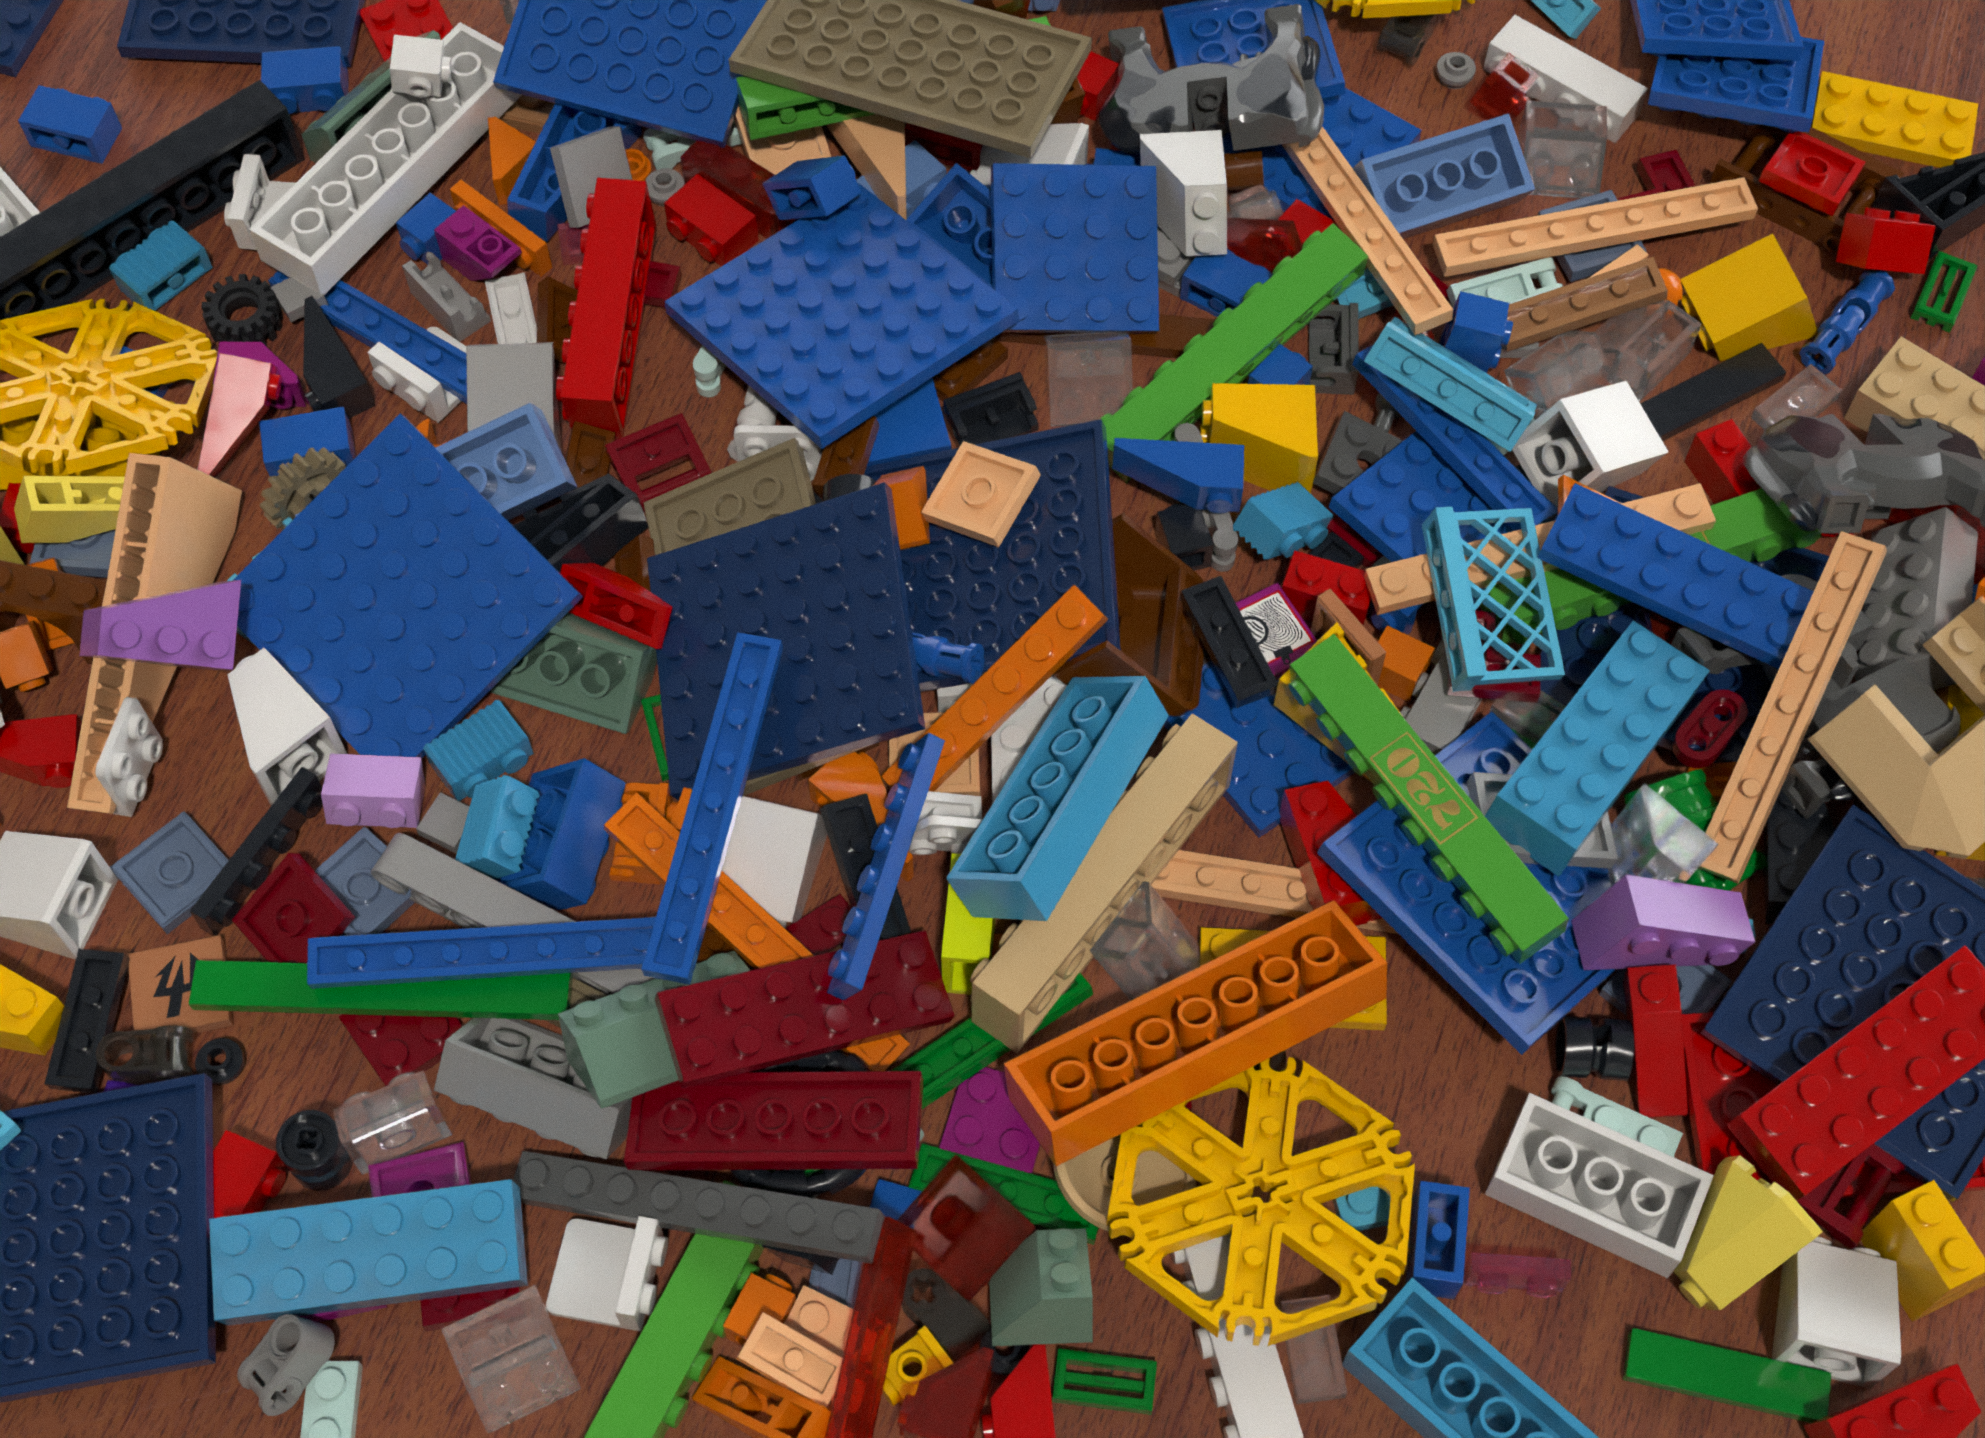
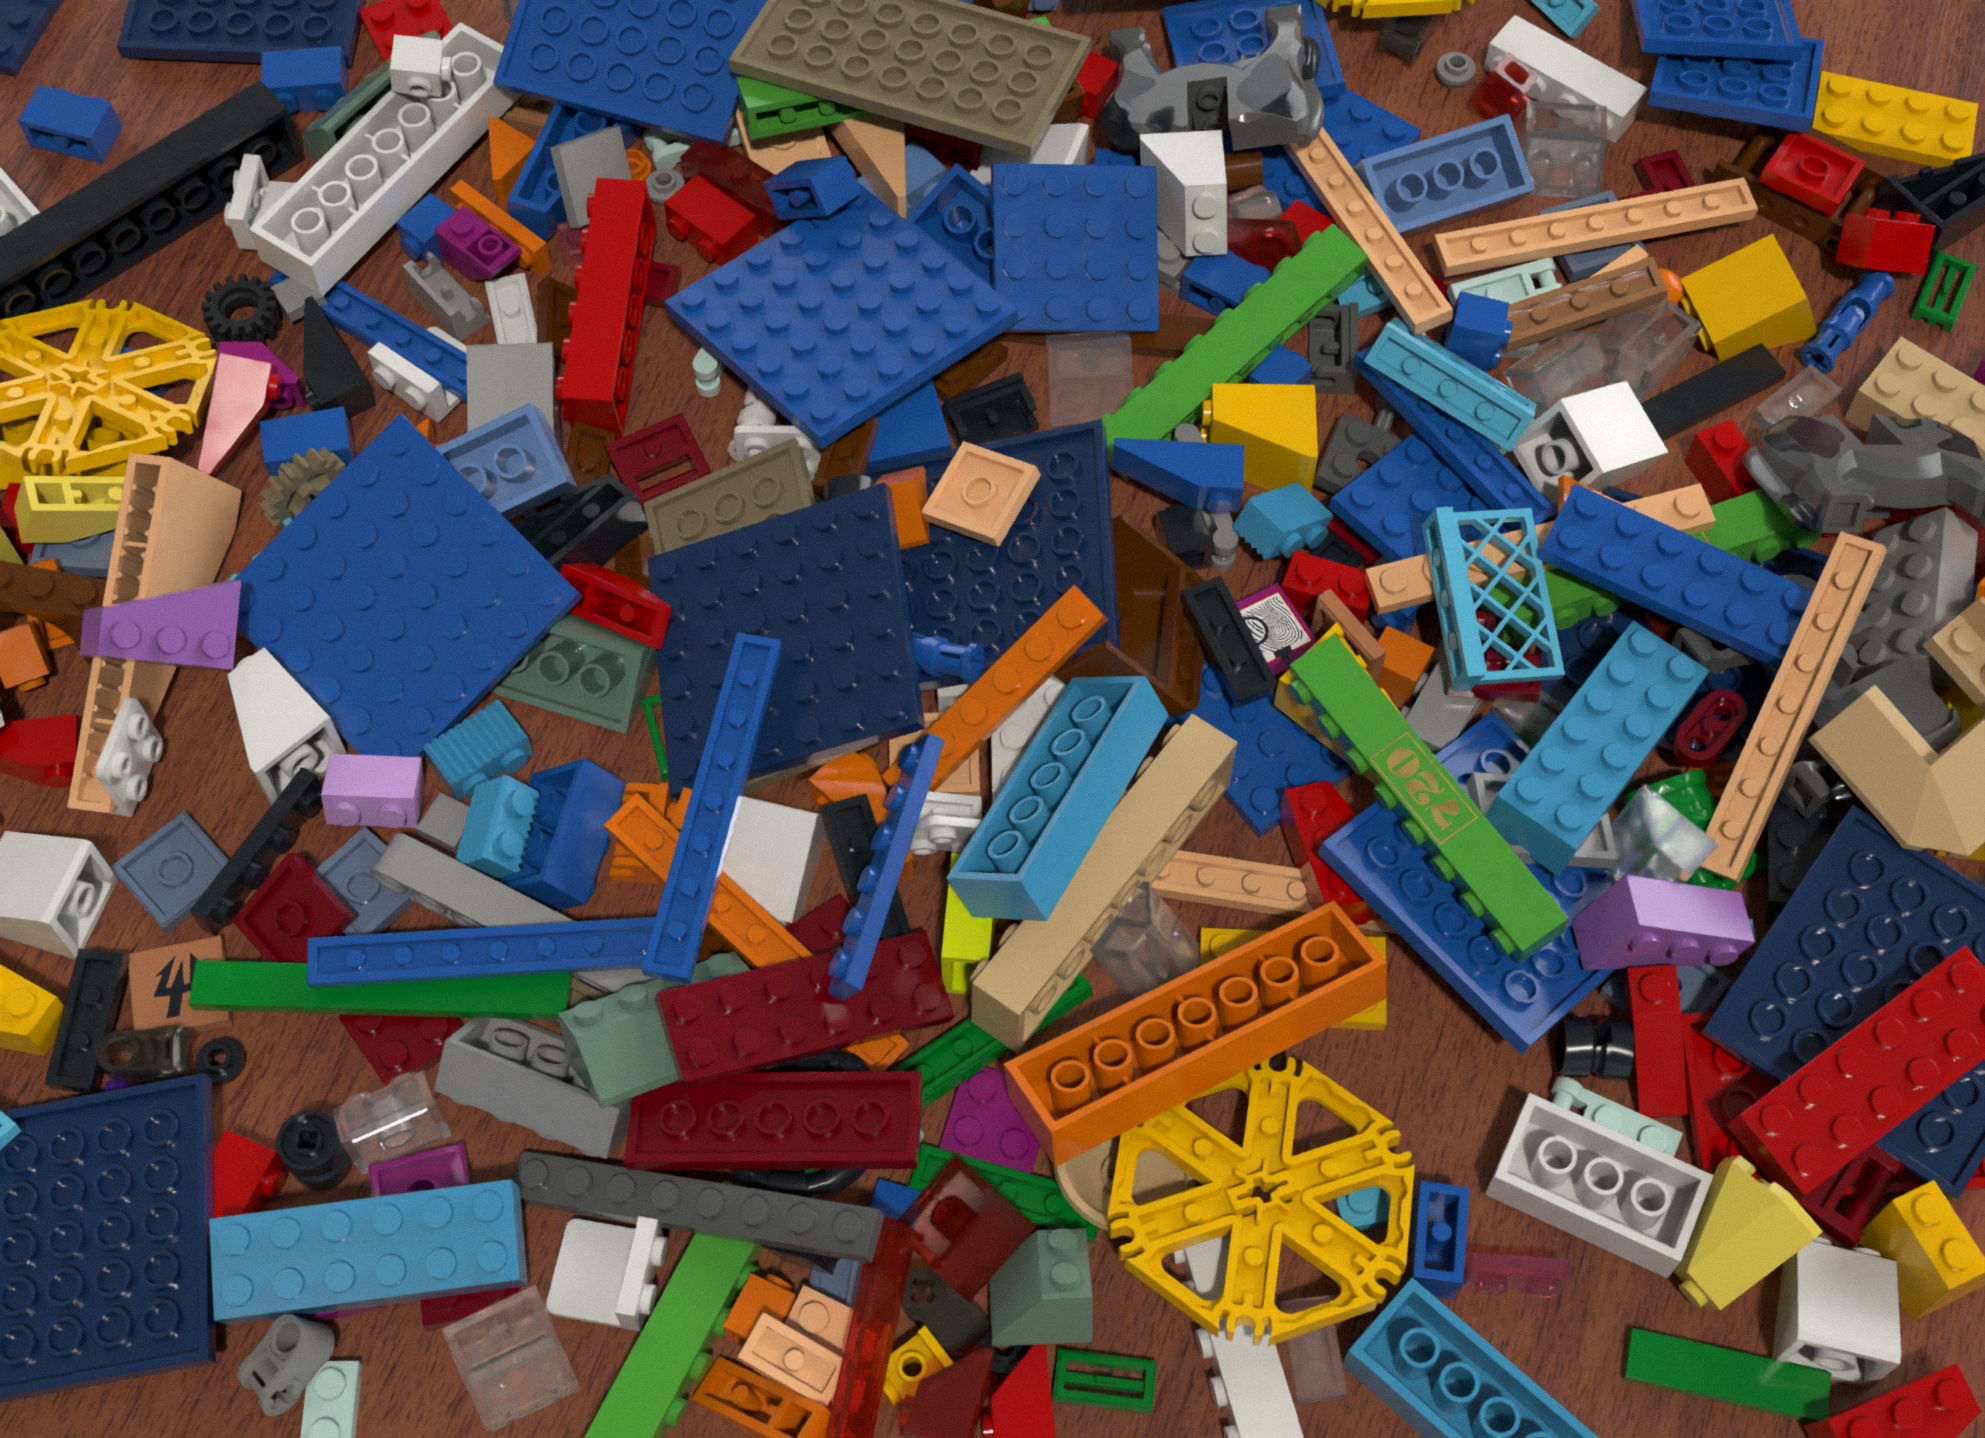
dark azure brick [109,221,213,311] -> none

